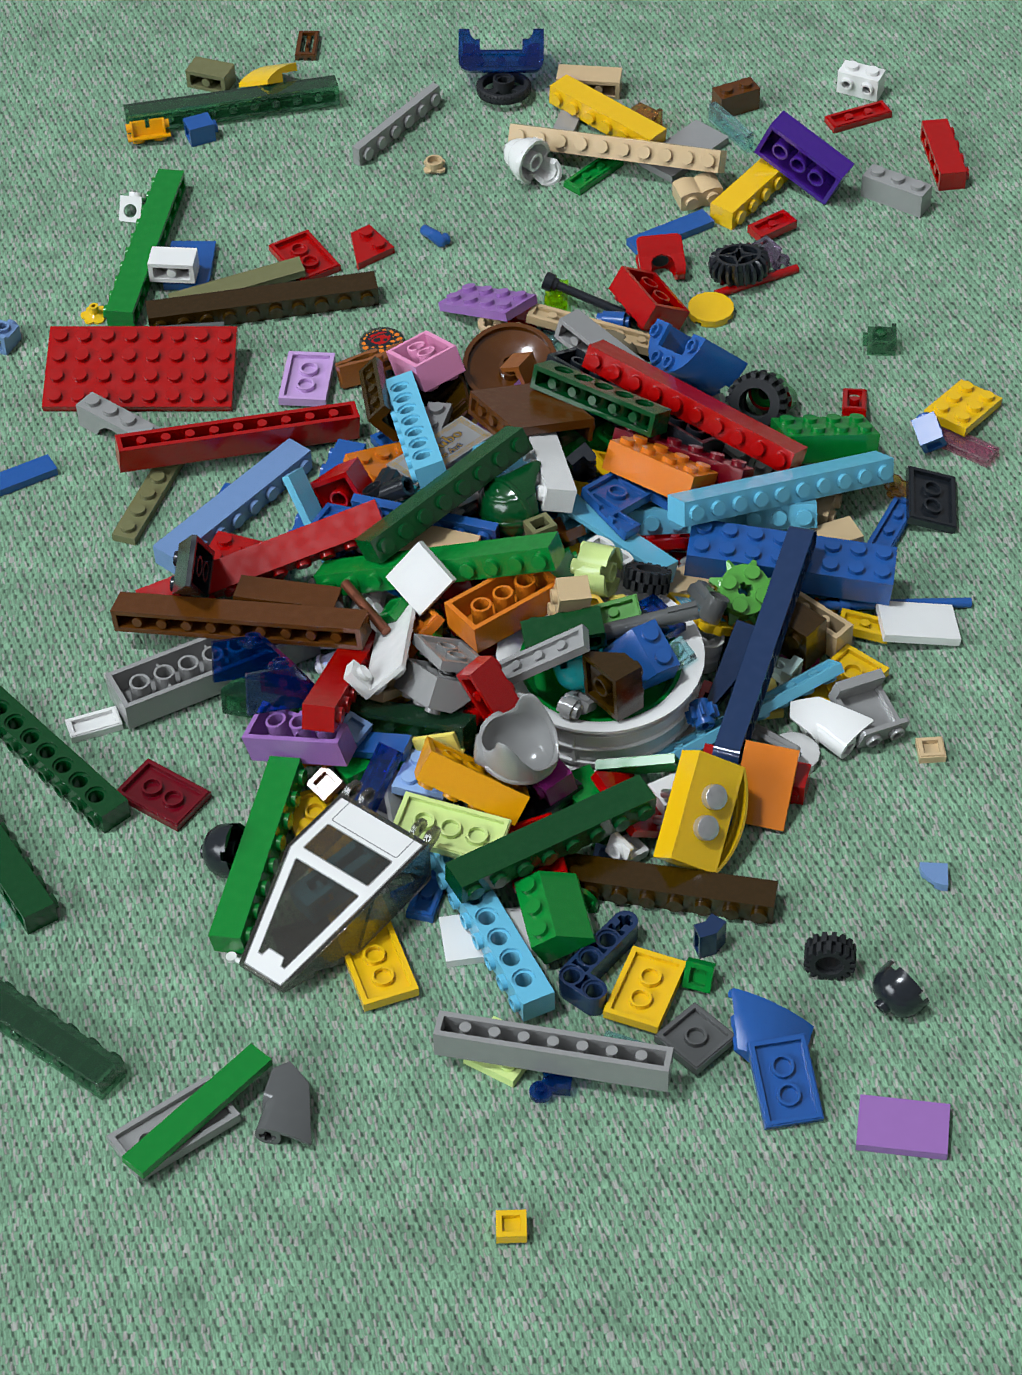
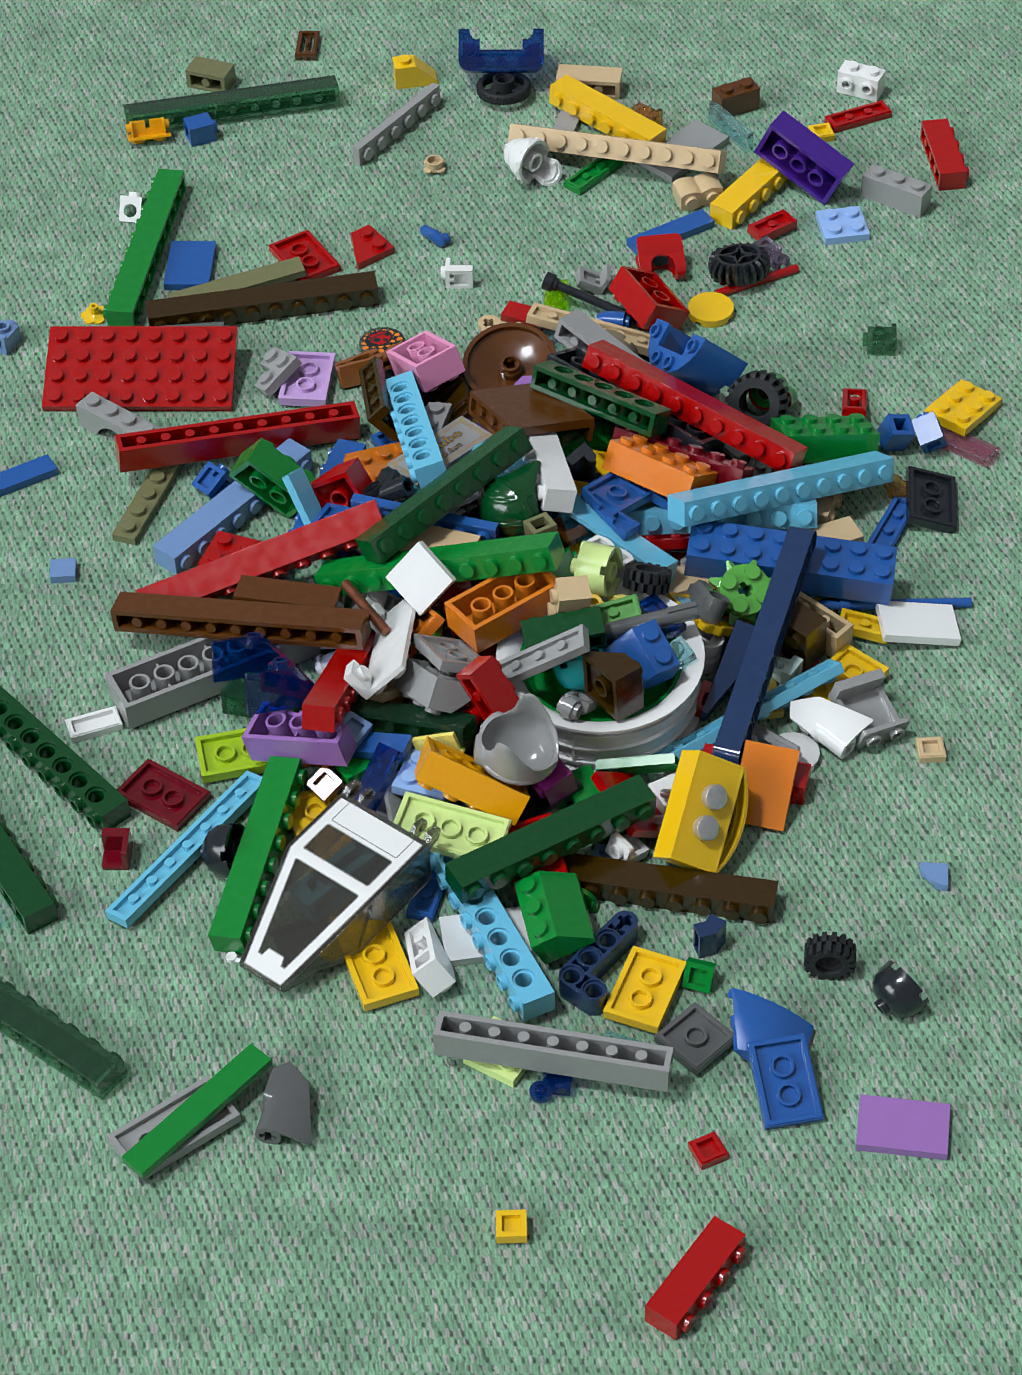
white brick [147,246,200,284] -> none
slope [170,535,215,598] -> none
yellow slope [239,62,297,88] -> none
green tile [379,597,409,624] -> none
medium lavender plate [438,283,538,322] -> none
dark orange panel [500,352,537,384] -> none
blue gear [684,698,720,731] -> none
none -> medium blue tile [50,558,77,584]
none -> dark red panel [101,828,133,870]
none -> medium azure plate [105,771,262,928]
none -> blue bracket [191,461,234,499]
none -> lime plate [194,728,268,783]
none -> green brick [228,438,317,518]
none -> light grey plate [254,347,302,397]
none -> yellow slope [392,54,438,90]
none -> white slope [404,917,456,997]
none -> white bracket [441,258,473,288]
none -> light grey bracket [576,264,613,295]
none -> red brick [645,1216,747,1340]
none -> red tile [688,1131,729,1170]
none -> yellow tile [808,123,835,142]
none -> light blue plate [816,206,870,245]
none -> blue brick [877,414,915,451]

